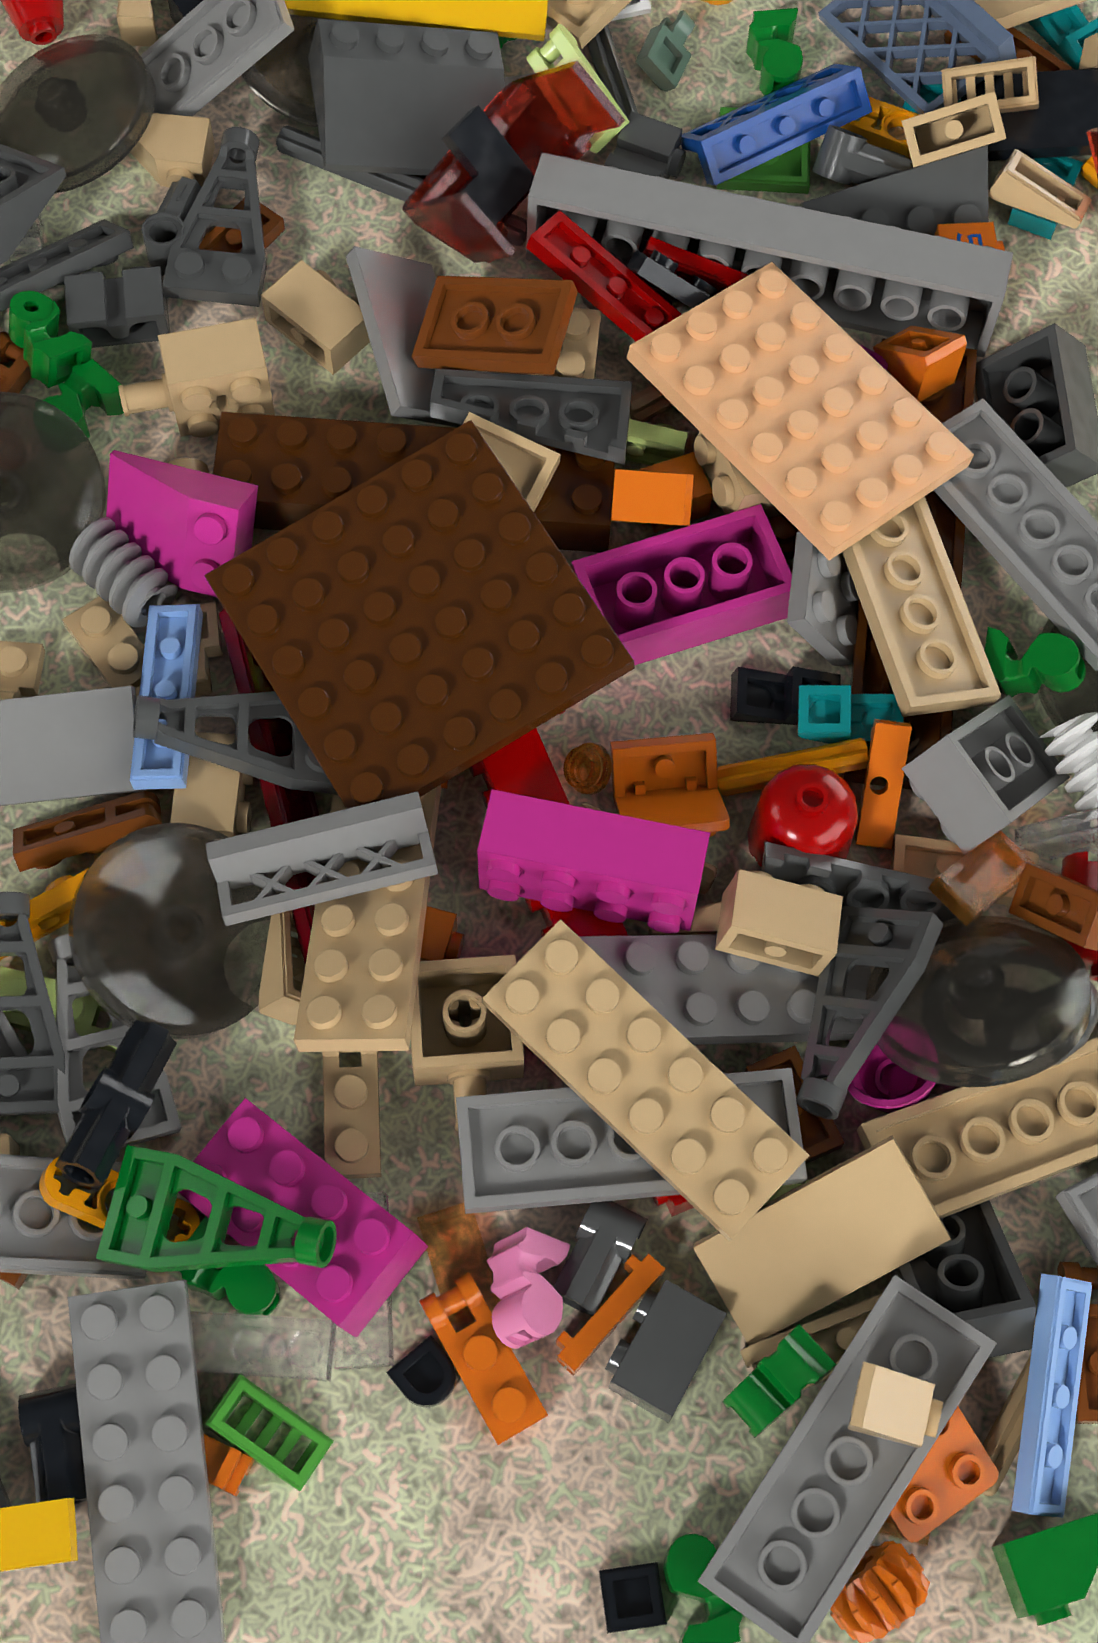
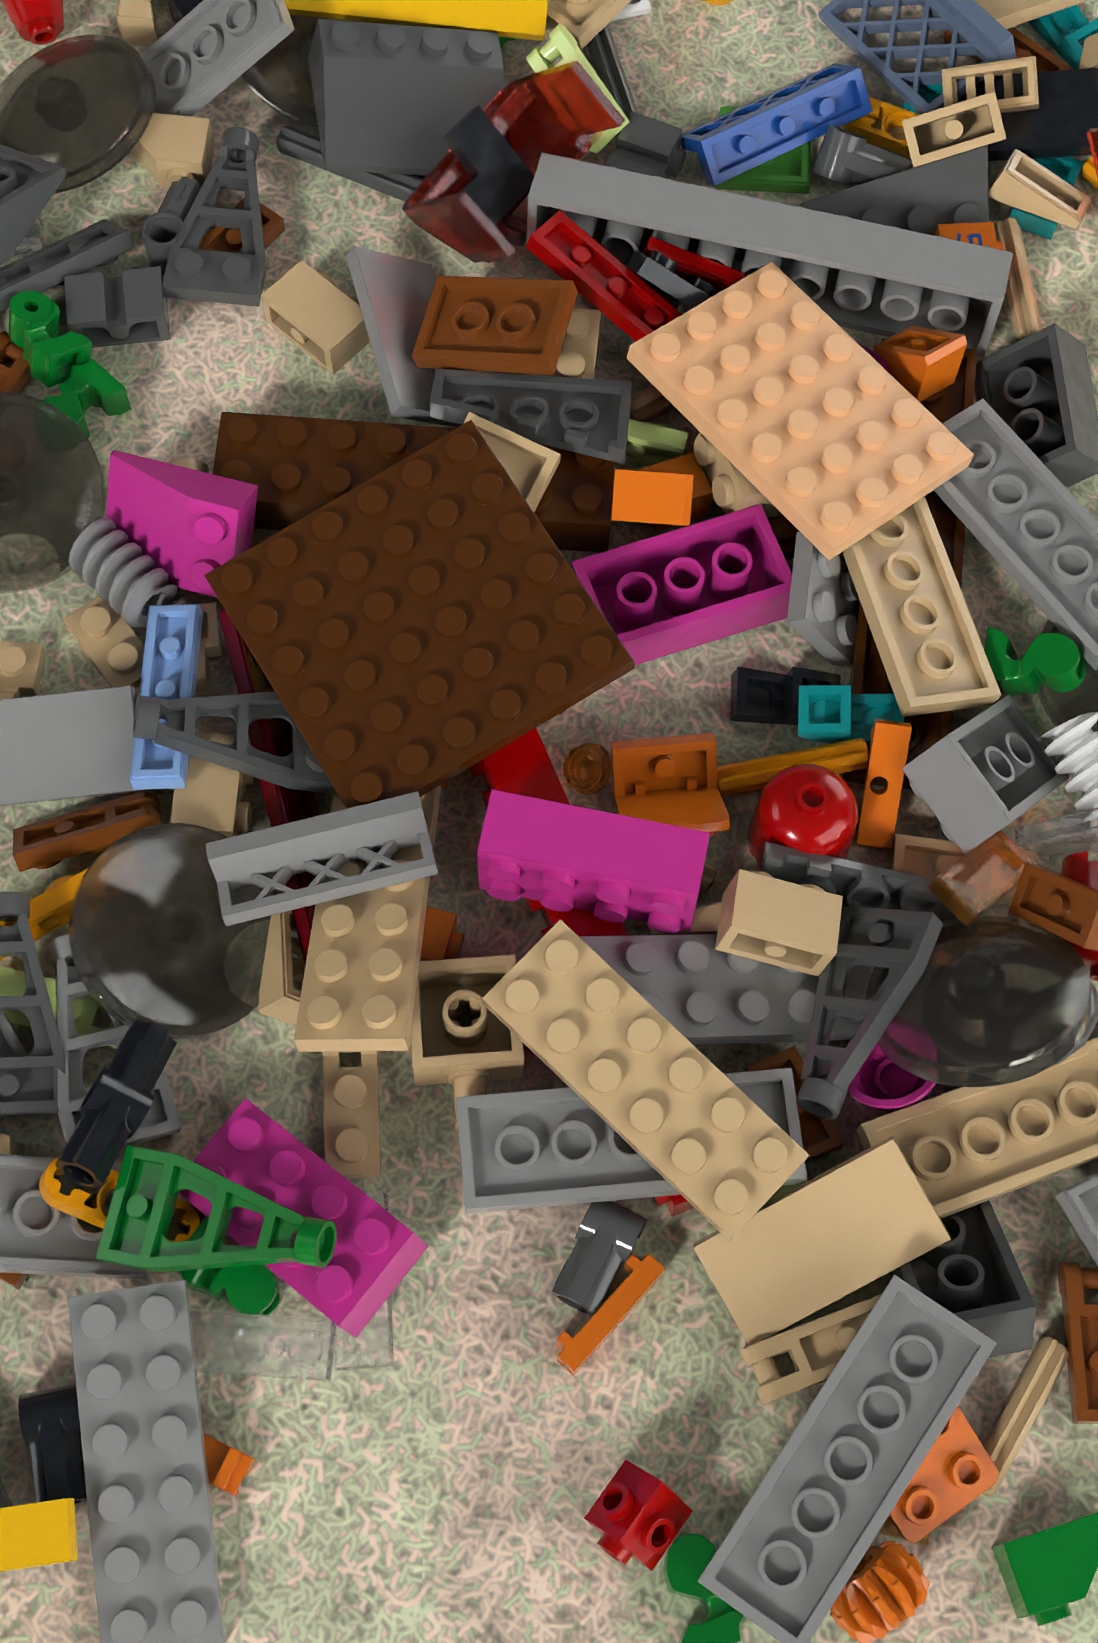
tan brick [118,317,275,438] -> none
bright green slope [202,1374,334,1491] -> none
black tile [386,1335,456,1407] -> none
clear orange tile [417,1203,501,1327] -> none
orange plate [419,1272,548,1445] -> none
bright pink leg [487,1227,571,1349] -> none
black tile [599,1562,667,1634] -> none
dark grey brick [605,1280,727,1423] -> none
sand green plate [635,10,695,92] -> none
green leg [722,1324,837,1438] -> none
green leg [746,8,803,96] -> none
tan slope [848,1361,943,1448] -> none
light blue tile [1012,1273,1092,1518] -> none
none -> red brick [584,1459,693,1571]
none -> tan axle [994,217,1042,341]

